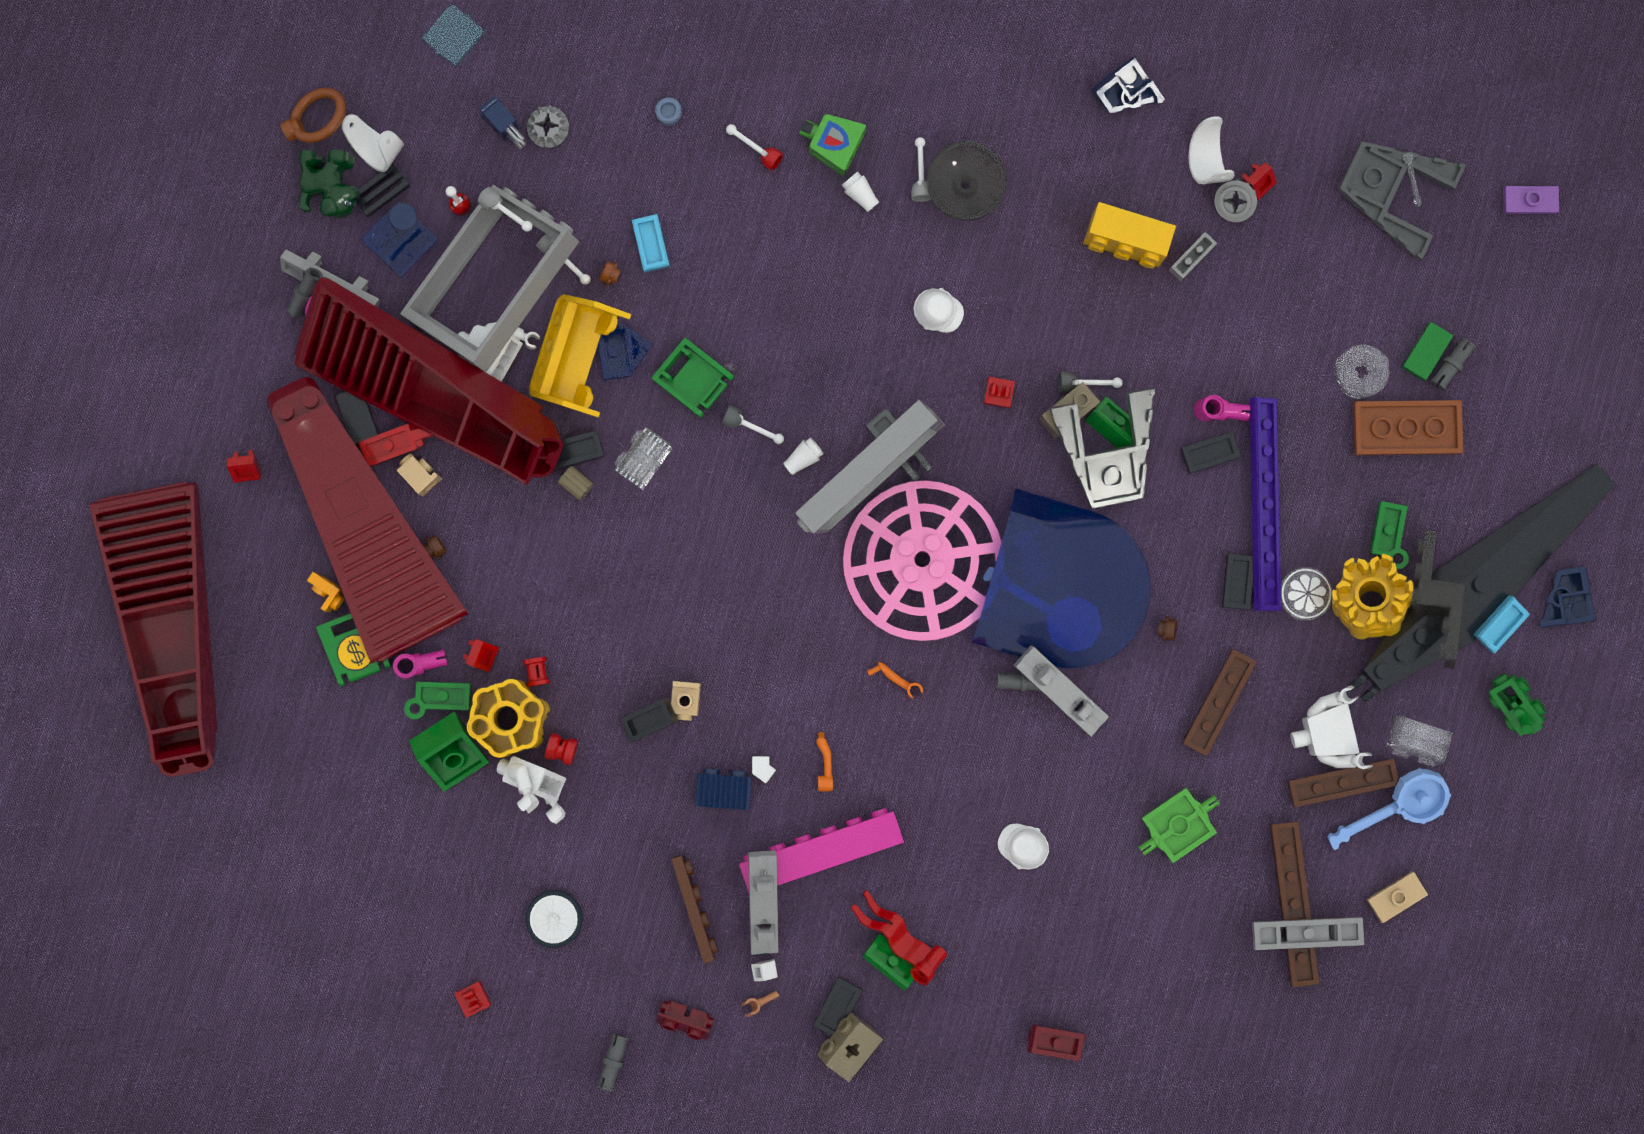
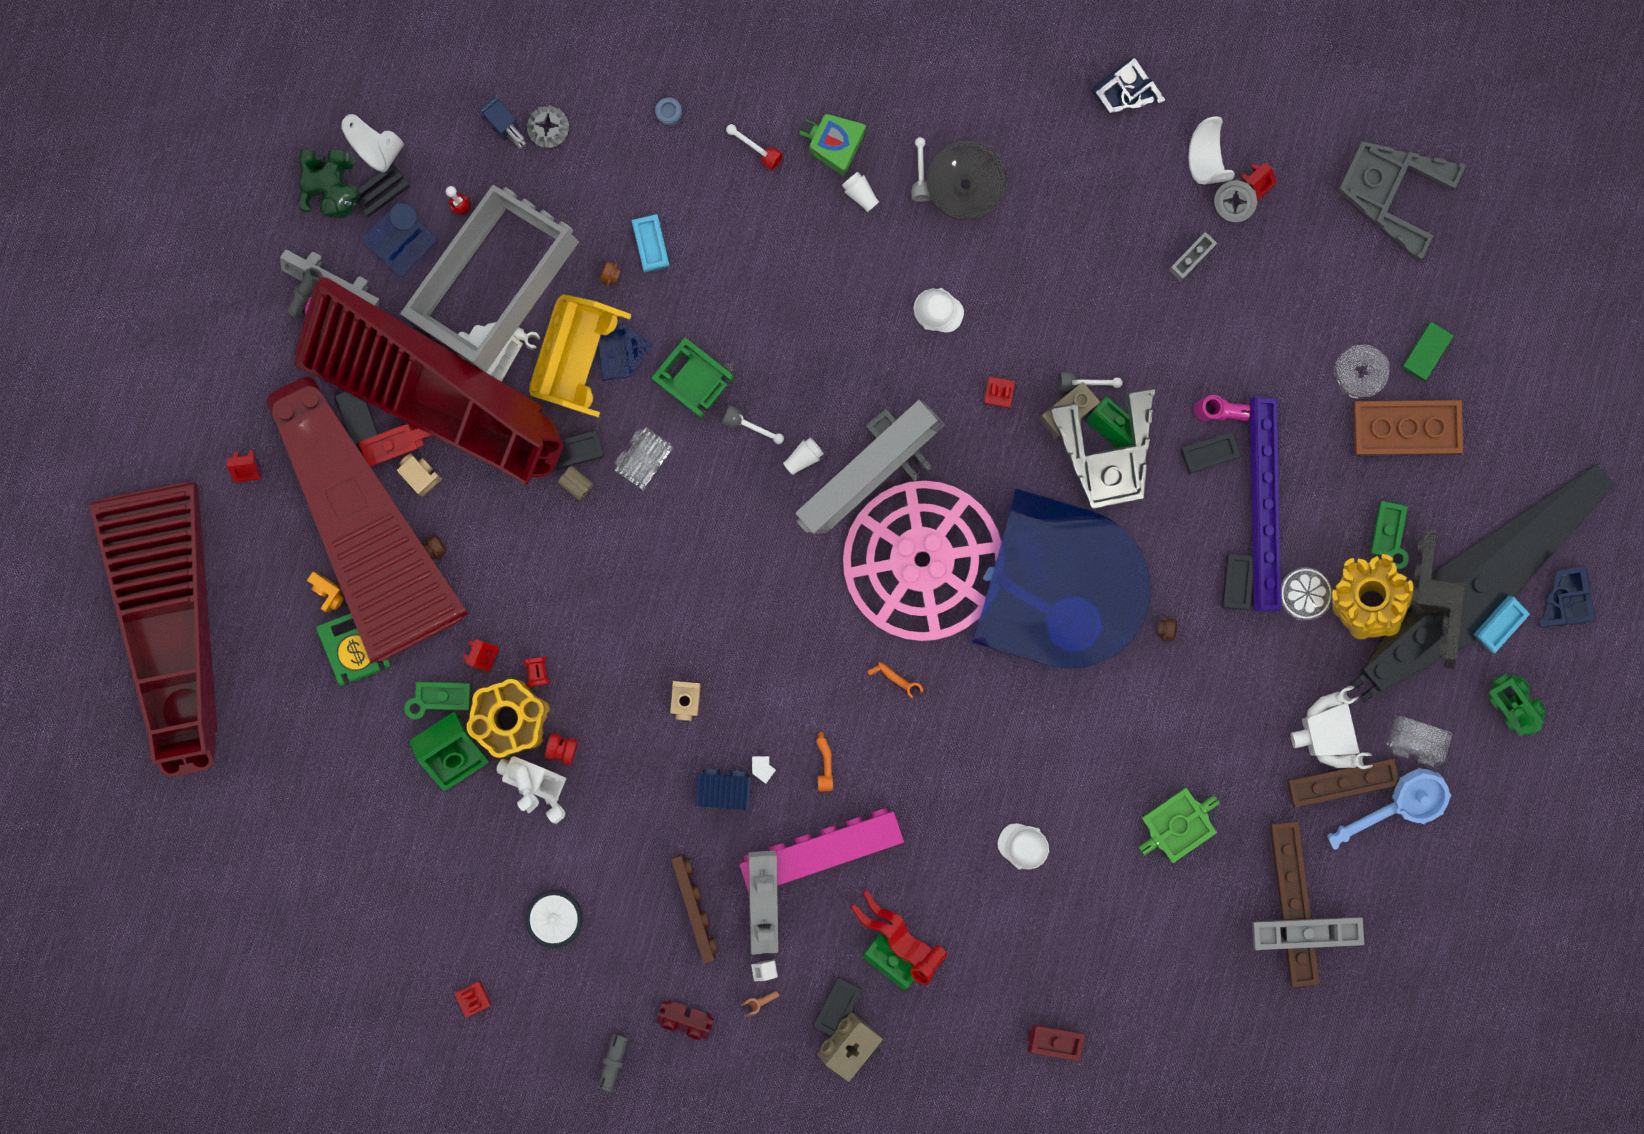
dark orange piece [280,87,346,143] -> none
dark pink pin [393,649,447,680] -> none
clear light blue piece [422,4,485,67] -> none
hinge [478,187,532,232] -> none
hinge [536,234,590,285] -> none
black tile [620,697,678,743] -> none
dark grey pin [995,672,1040,693] -> none
light grey hinge [1013,646,1109,737] -> none
yellow brick [1083,202,1176,269] -> none
reddish brown plate [1181,649,1257,757] -> none
tan plate [1366,871,1428,923] -> none
clear hinge [1403,152,1422,207] -> none
dark grey pin [1430,338,1476,391] -> none
medium lavender plate [1503,186,1559,214] -> none

